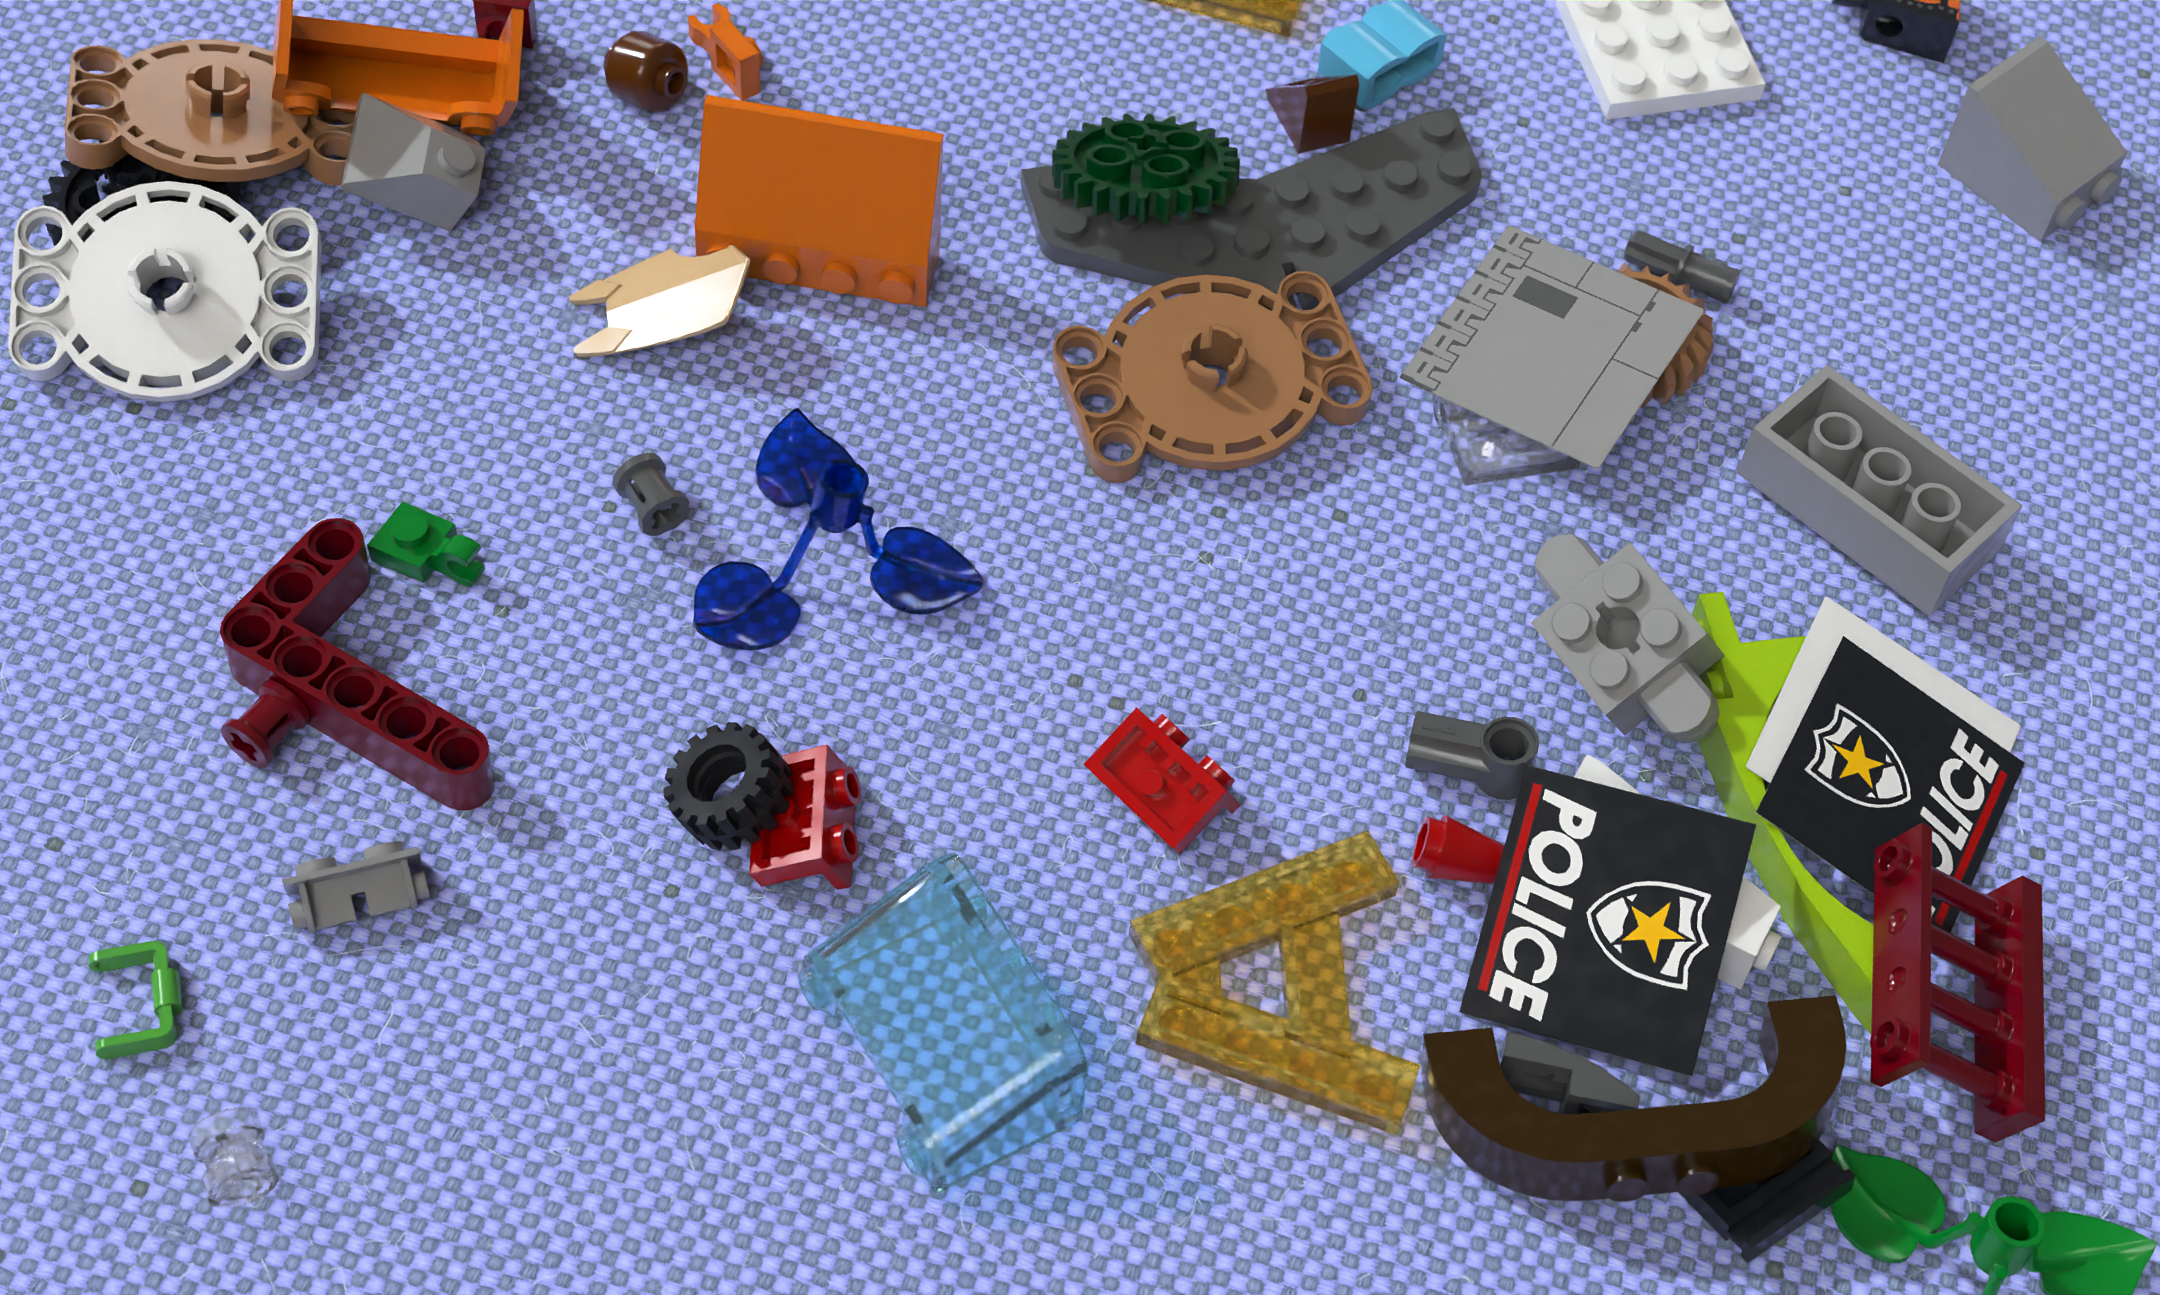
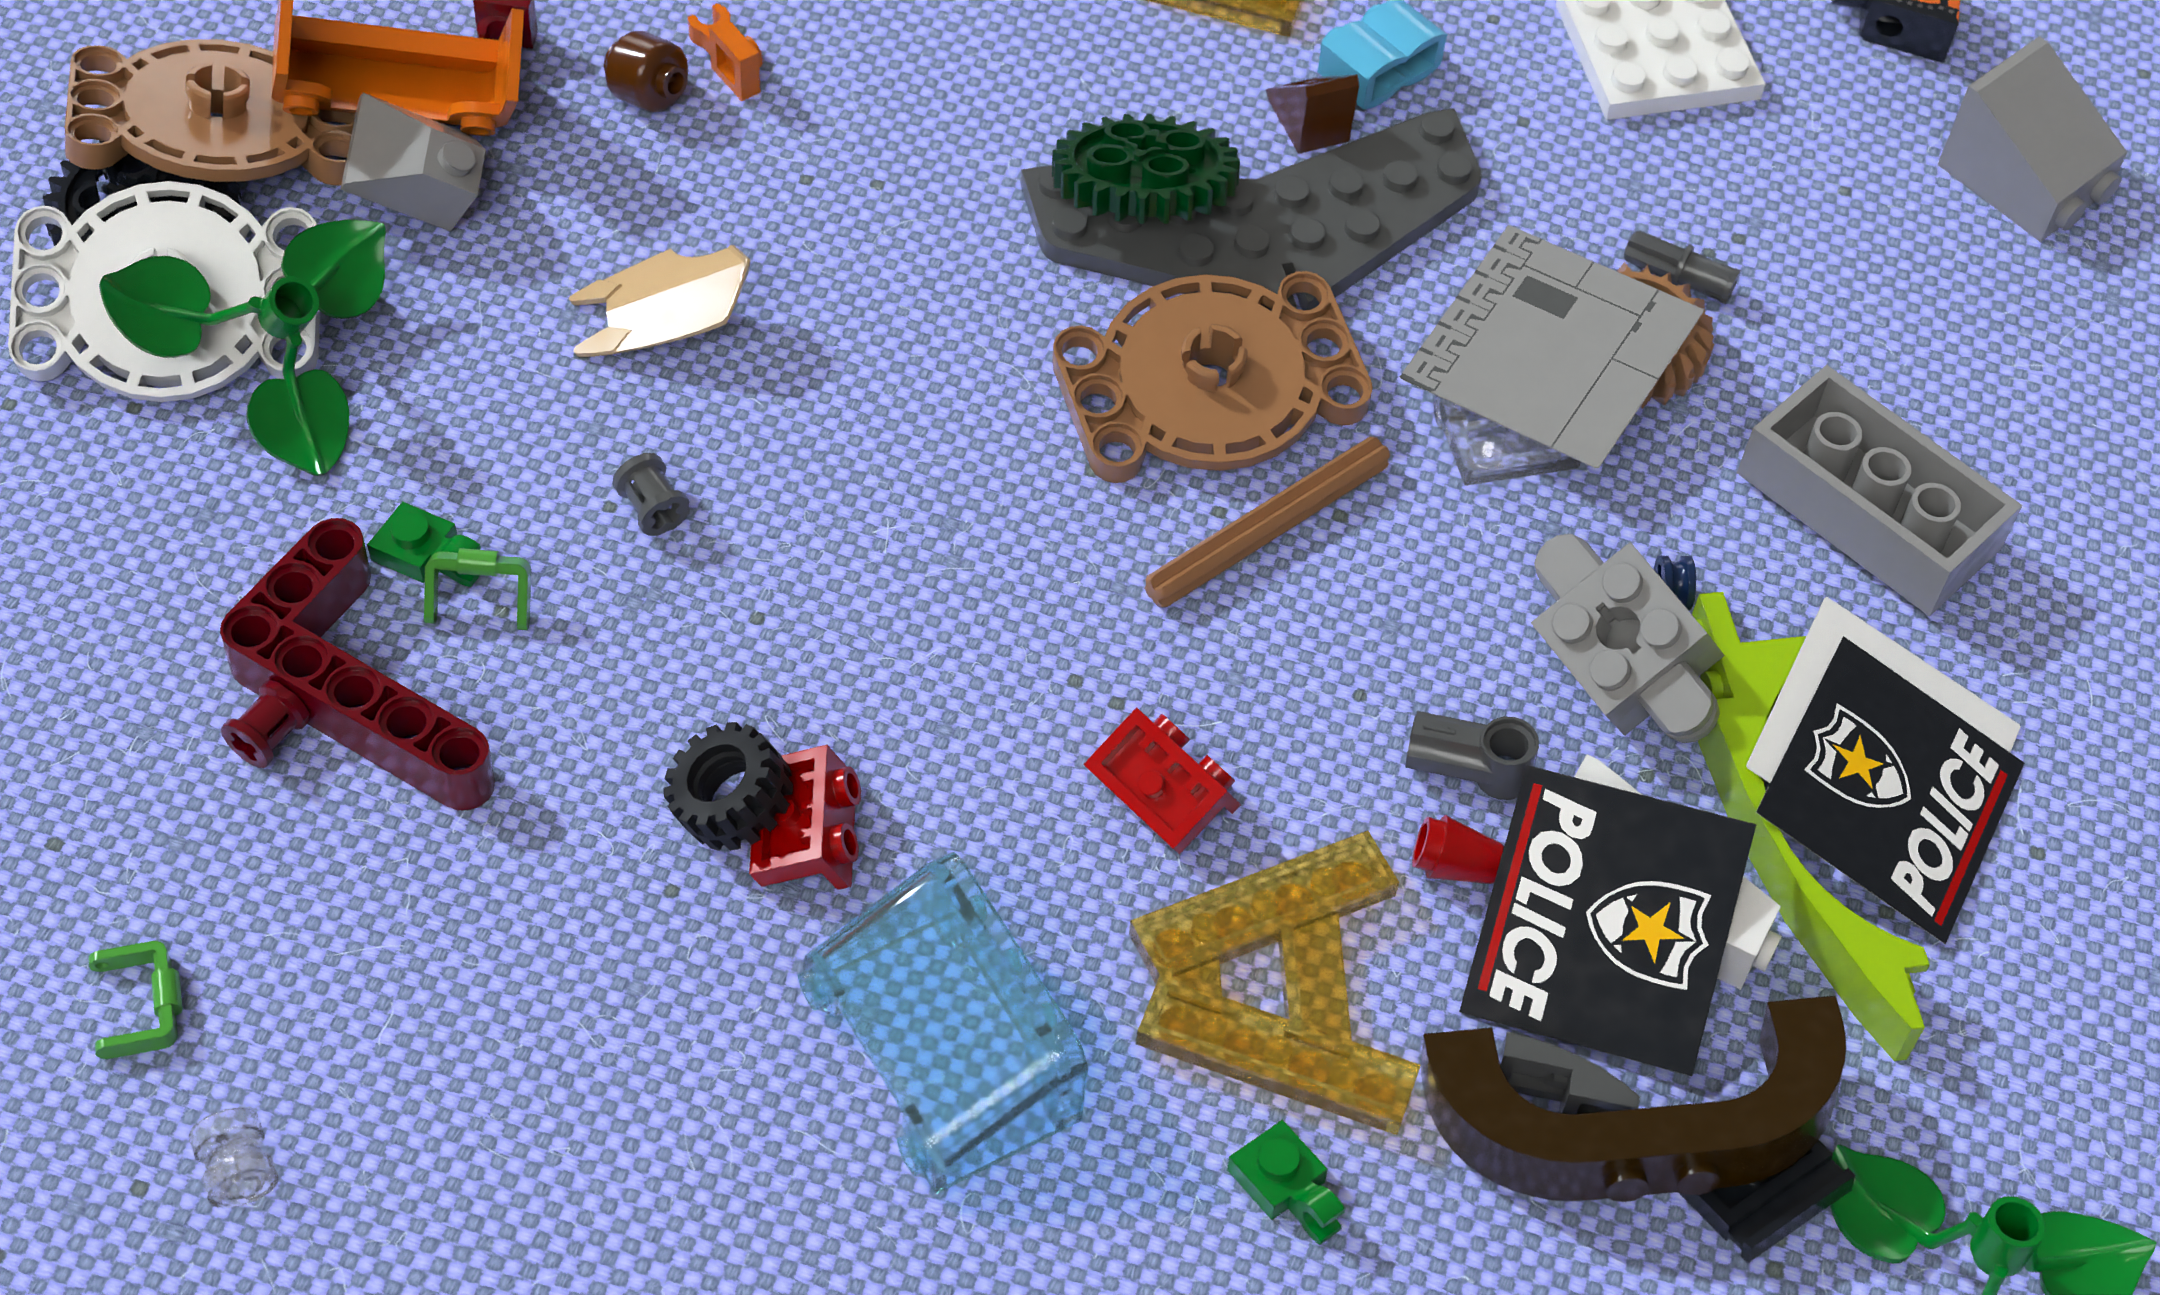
light grey hinge [282,841,430,934] -> none
clear blue plant [692,408,984,651] -> none
orange slope [694,95,944,307] -> none
dark red fence [1870,823,2045,1143] -> none
none -> green plant [99,219,386,476]
none -> bright green piece [424,548,531,631]
none -> medium nougat axle [1144,437,1391,608]
none -> green plate [1227,1119,1345,1245]
none -> dark blue bush [1654,555,1696,611]

